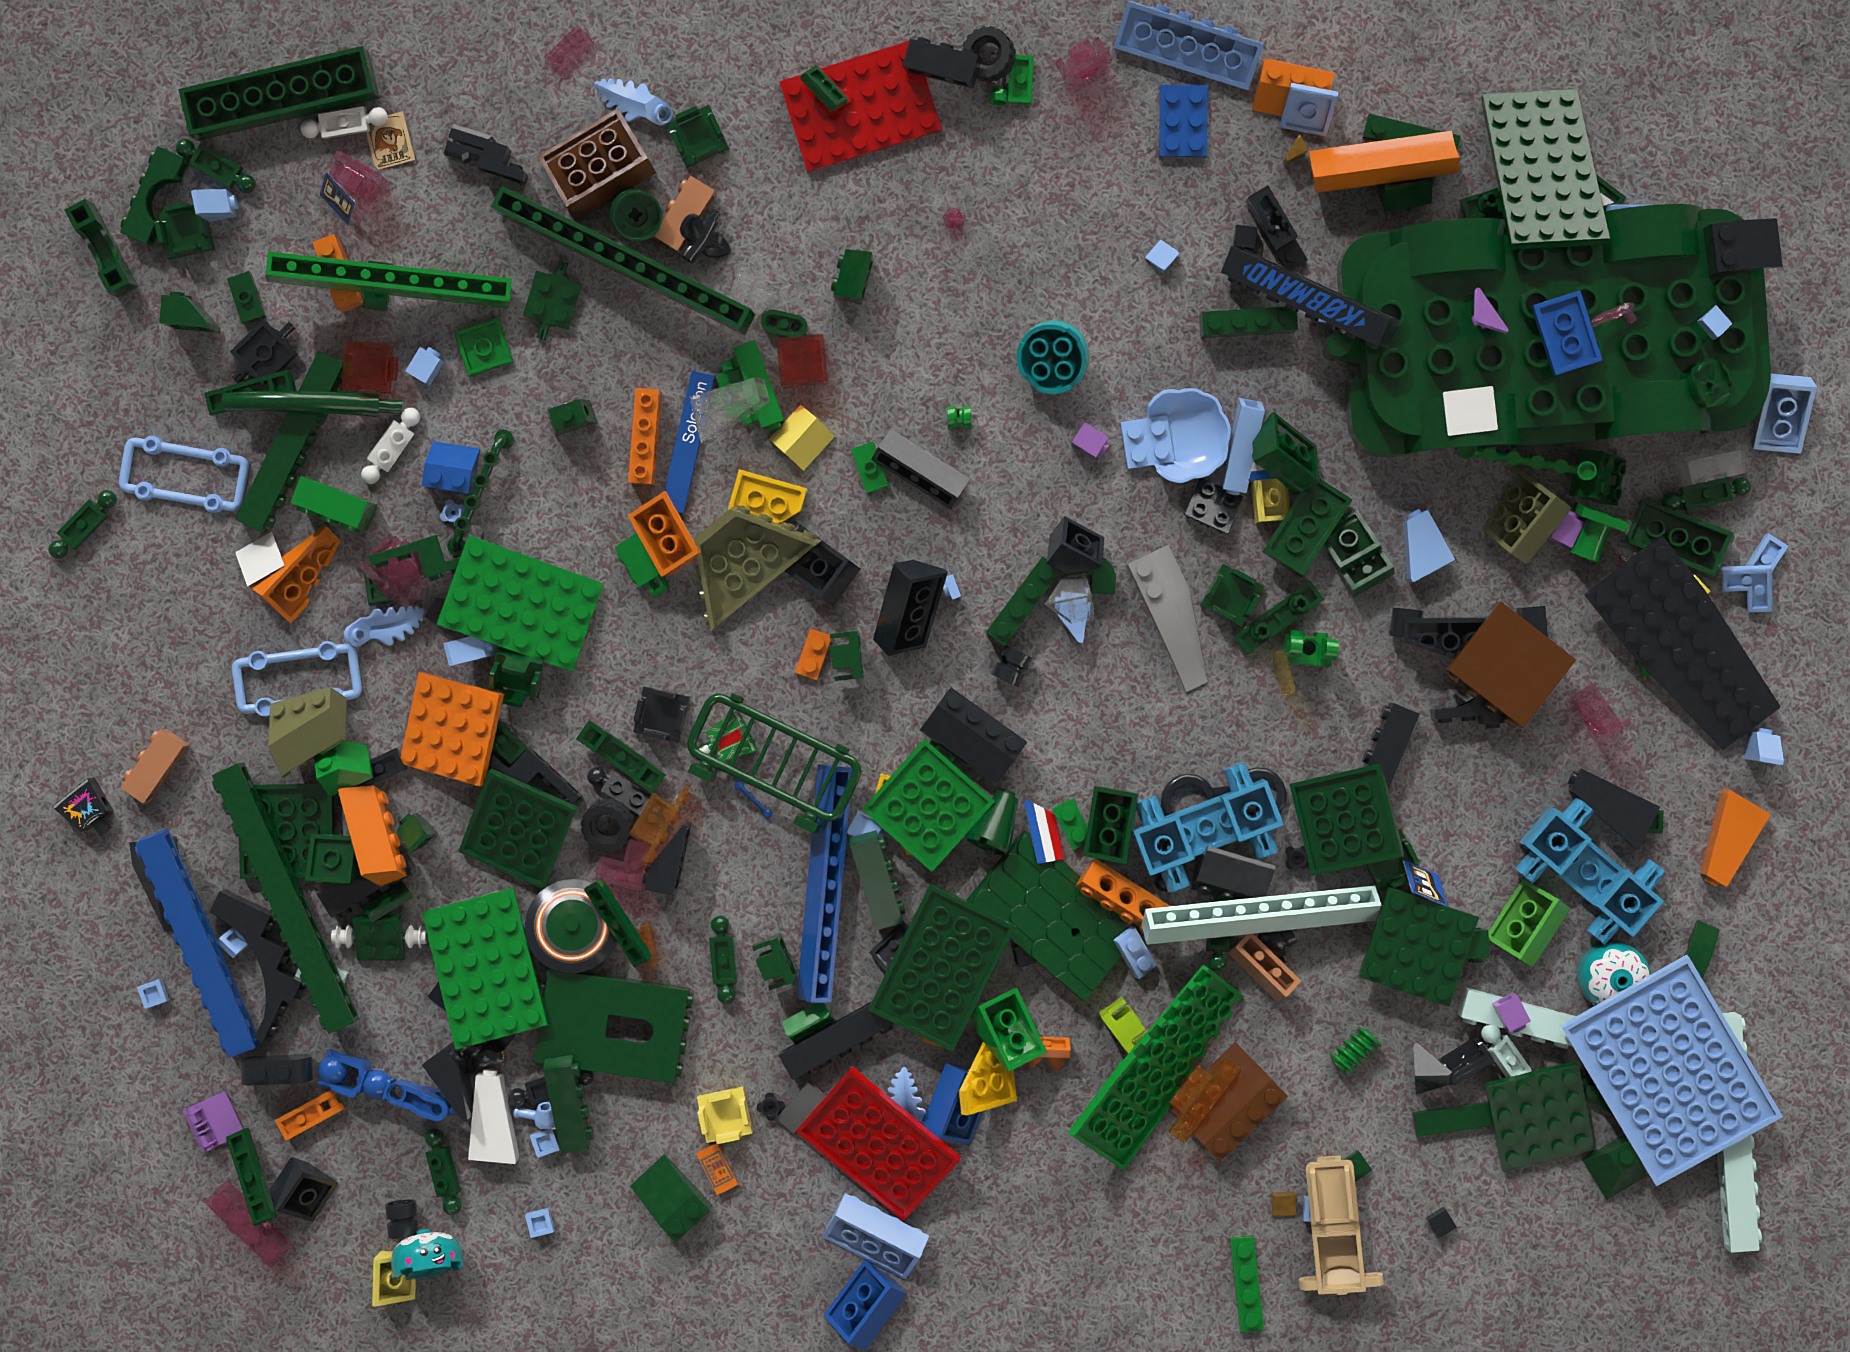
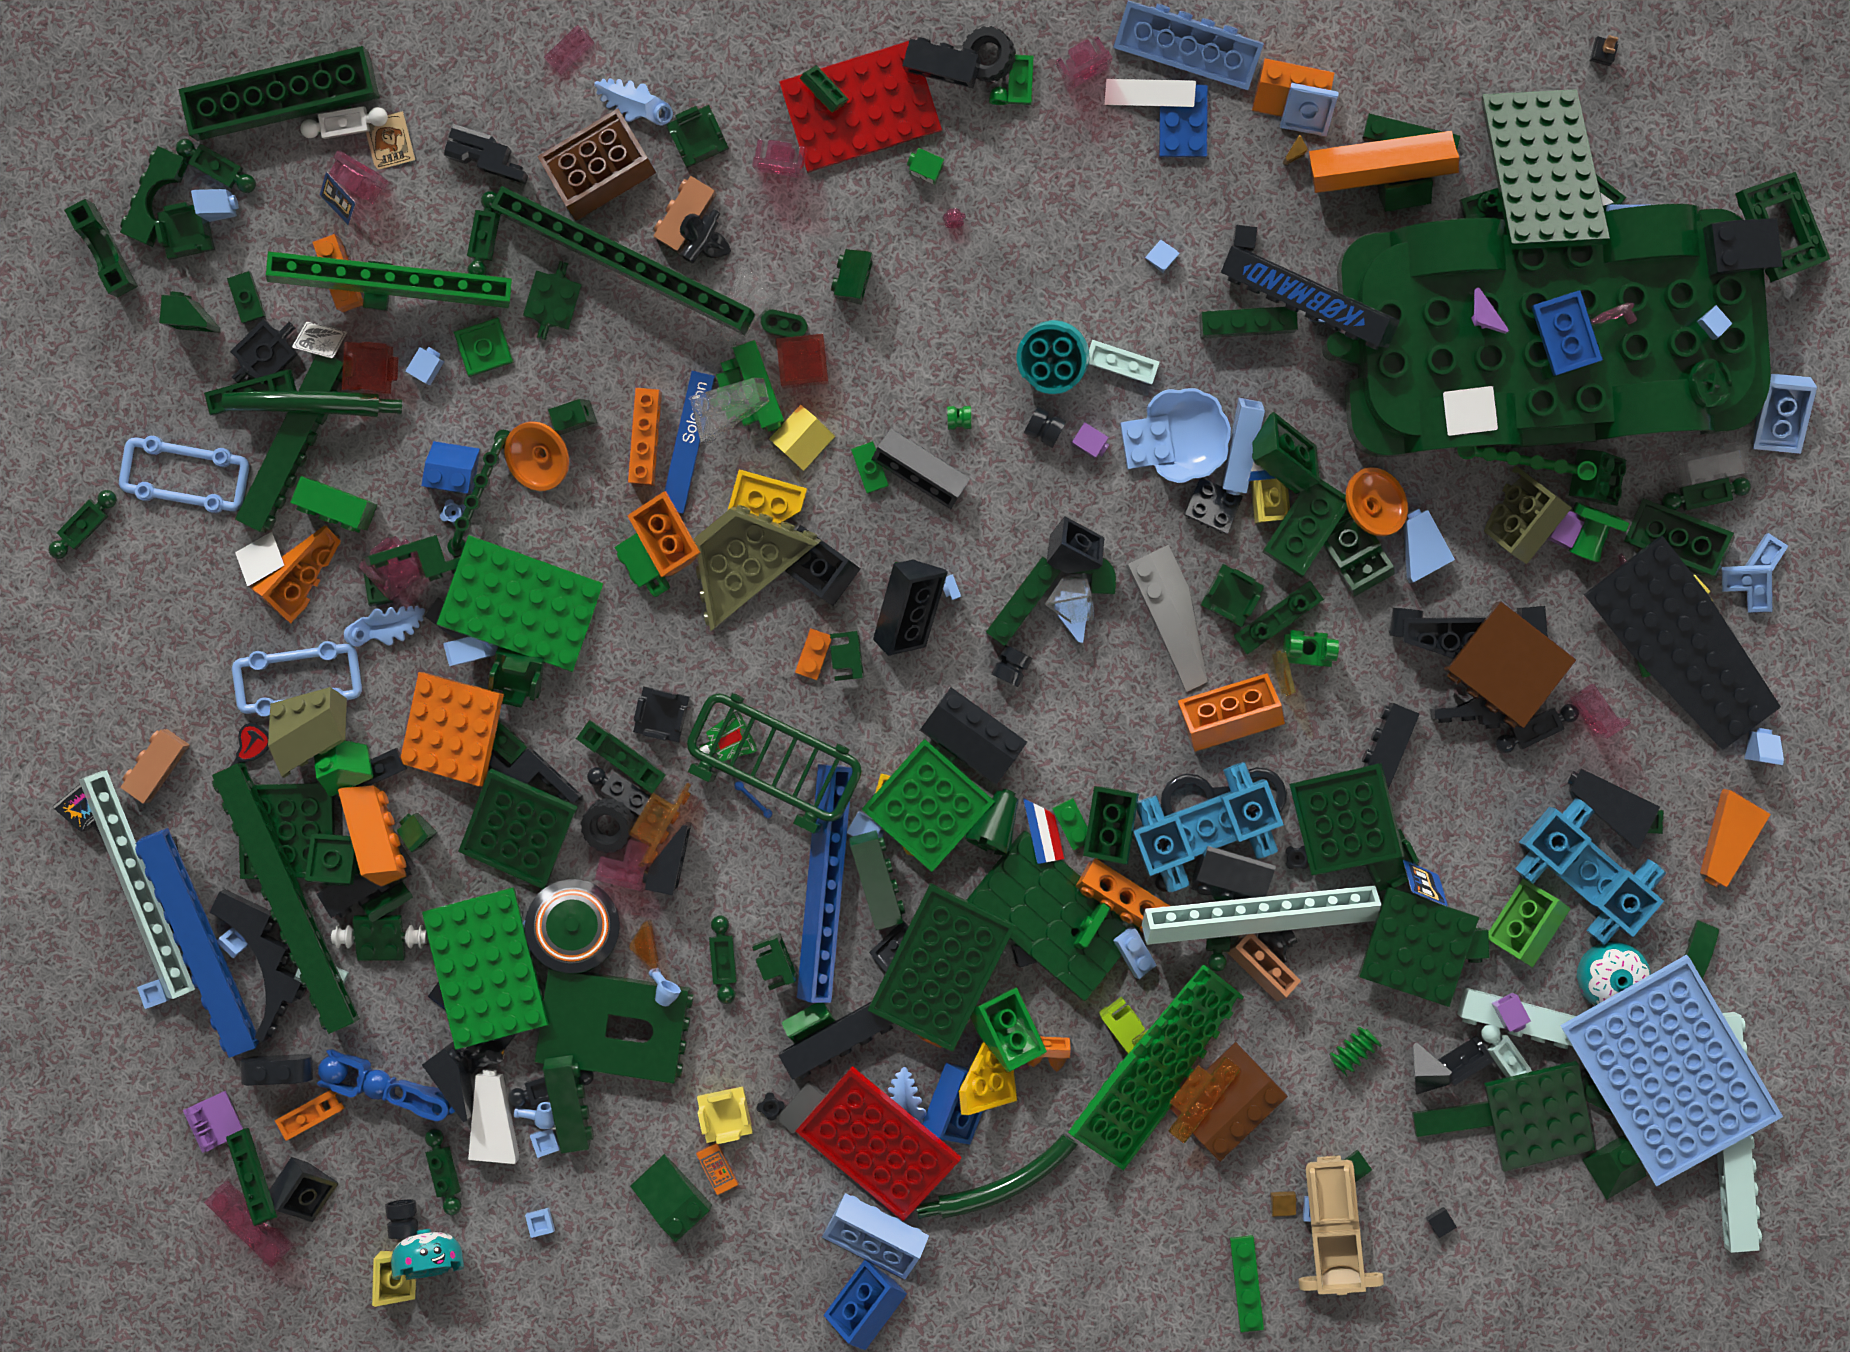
white plate [361,408,420,484] -> none
dark green plate [584,878,653,968] -> none
dark green wheel [609,188,662,241] -> none
black plate [1245,186,1308,270] -> none
none -> light aqua brick [79,770,195,999]
none -> piece [230,723,269,767]
none -> white sticker [292,322,347,358]
none -> dark green plate [467,191,500,275]
none -> orange dish [504,422,569,491]
none -> light blue bar [649,967,681,1006]
none -> clear pink panel [752,139,806,179]
none -> green brick [907,148,944,185]
none -> dark green animal [916,1134,1078,1219]
none -> black wheel [1024,406,1066,448]
none -> green plate [1073,903,1110,949]
none -> light aqua plate [1089,340,1159,385]
none -> white sticker [1105,79,1196,107]
none -> orange slope [1178,673,1285,752]
none -> orange dish [1346,467,1408,536]
none -> black plate [1496,704,1579,753]
none -> black piece [1589,35,1618,66]
none -> dark green plate [1735,172,1831,283]

